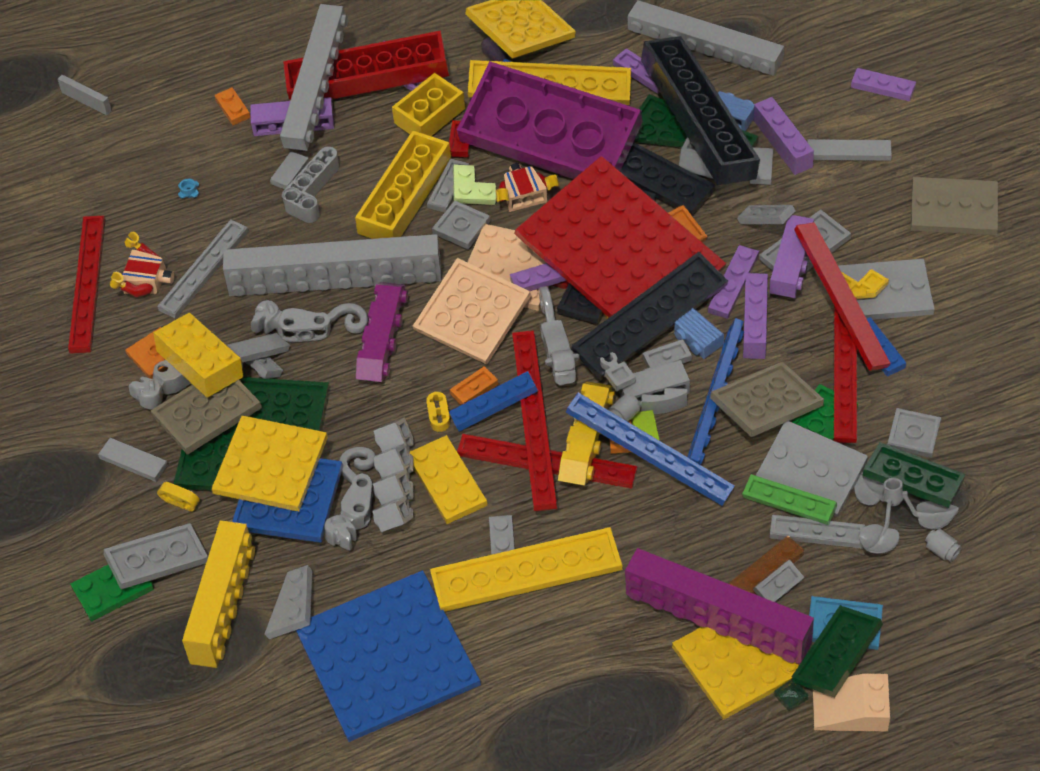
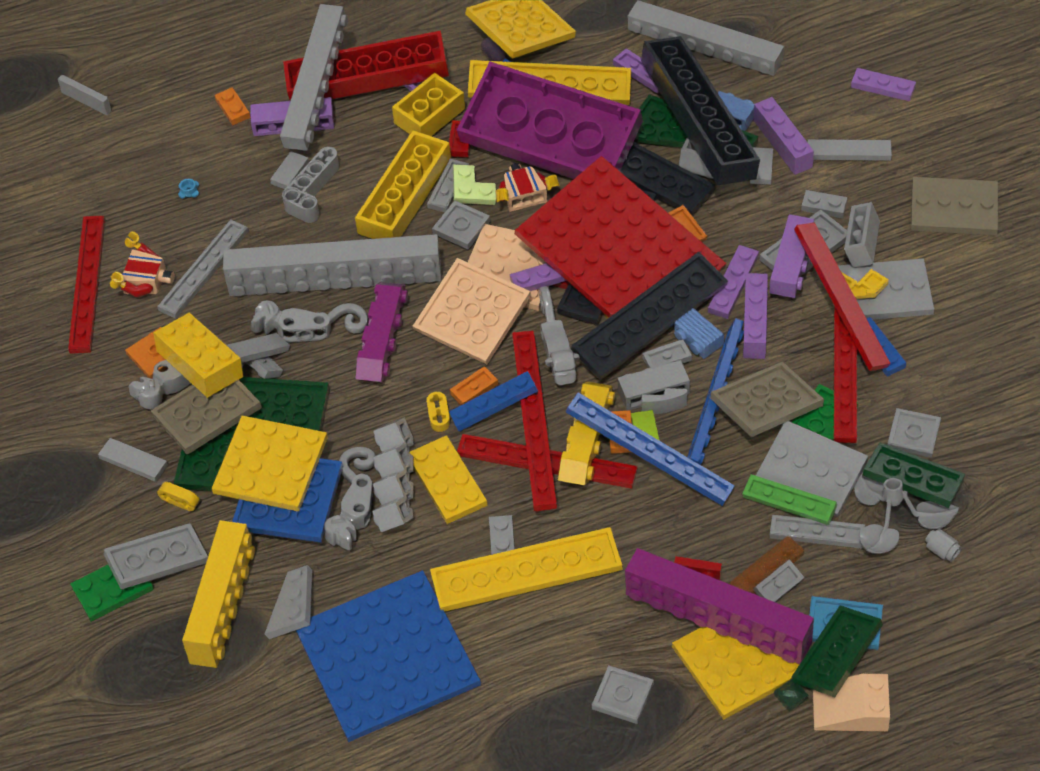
light grey plate [600,352,636,392] -> none
light grey brick [609,394,640,422] -> none
light grey tile [737,205,795,224] -> none
none -> light grey tile [592,665,654,724]
none -> red plate [674,556,722,580]
none -> light grey plate [801,190,847,218]
none -> light grey brick [844,202,880,268]

